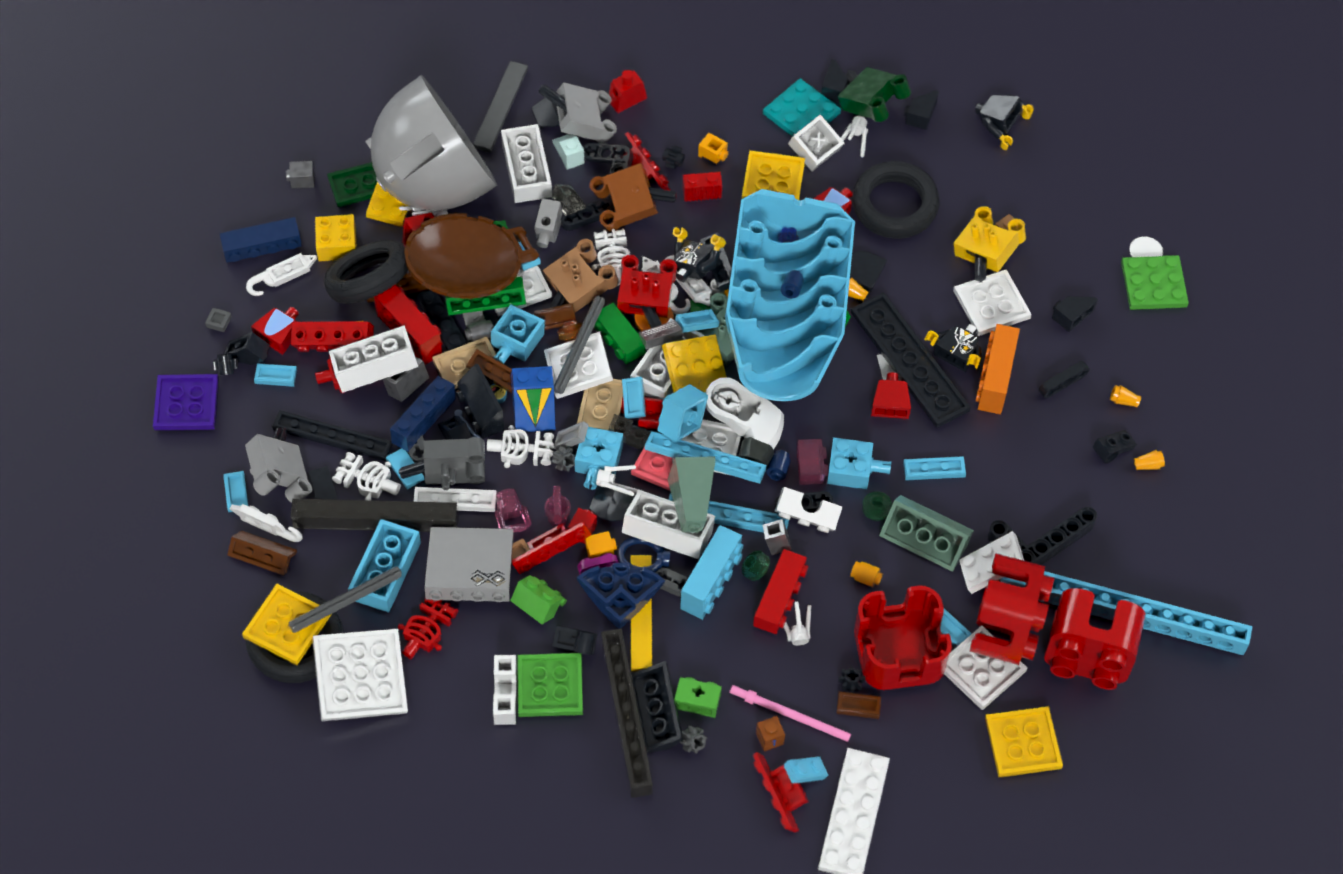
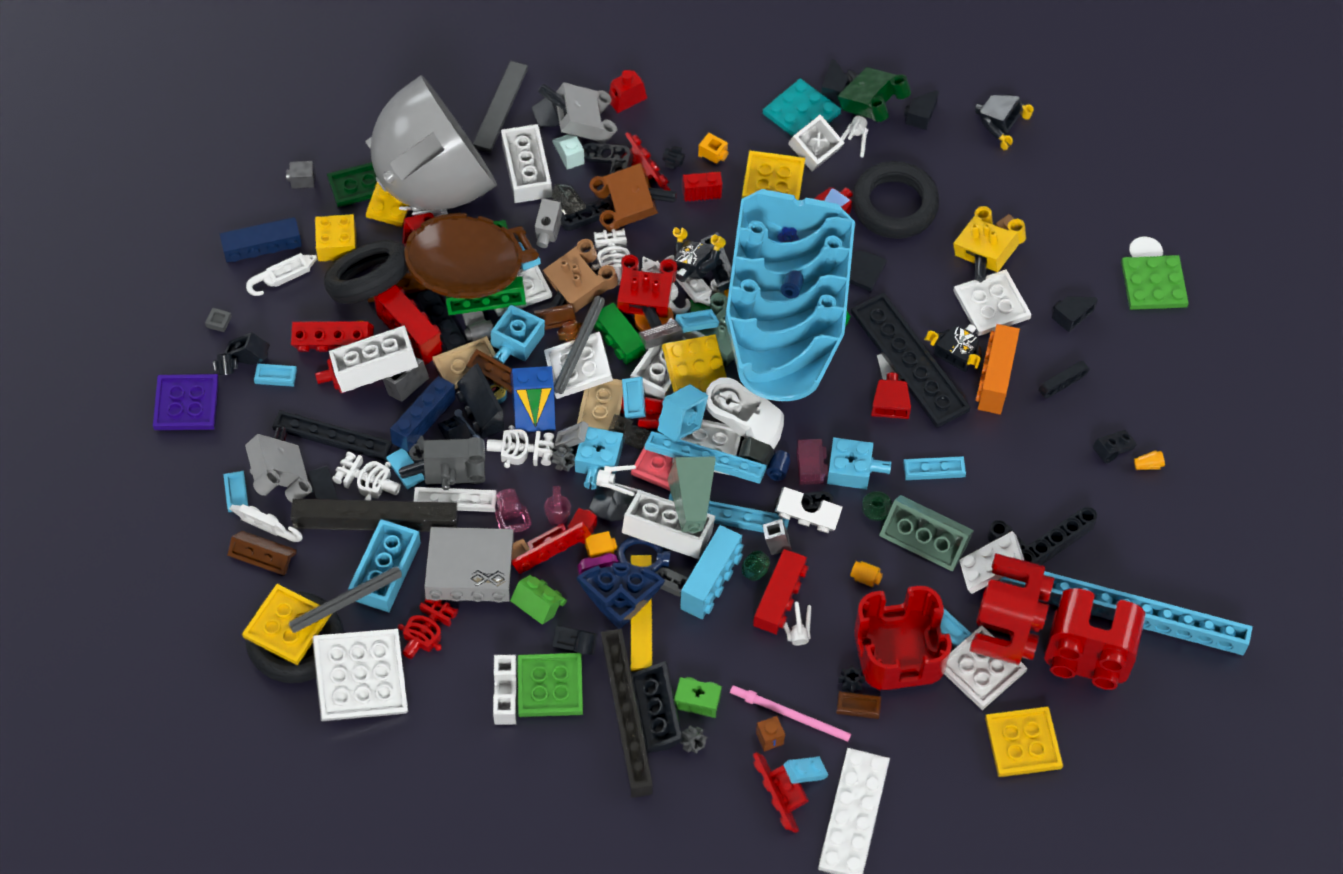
red torso [251,307,299,355] -> none
light orange cone [848,277,869,302] -> none
light orange cone [1110,385,1141,407] -> none

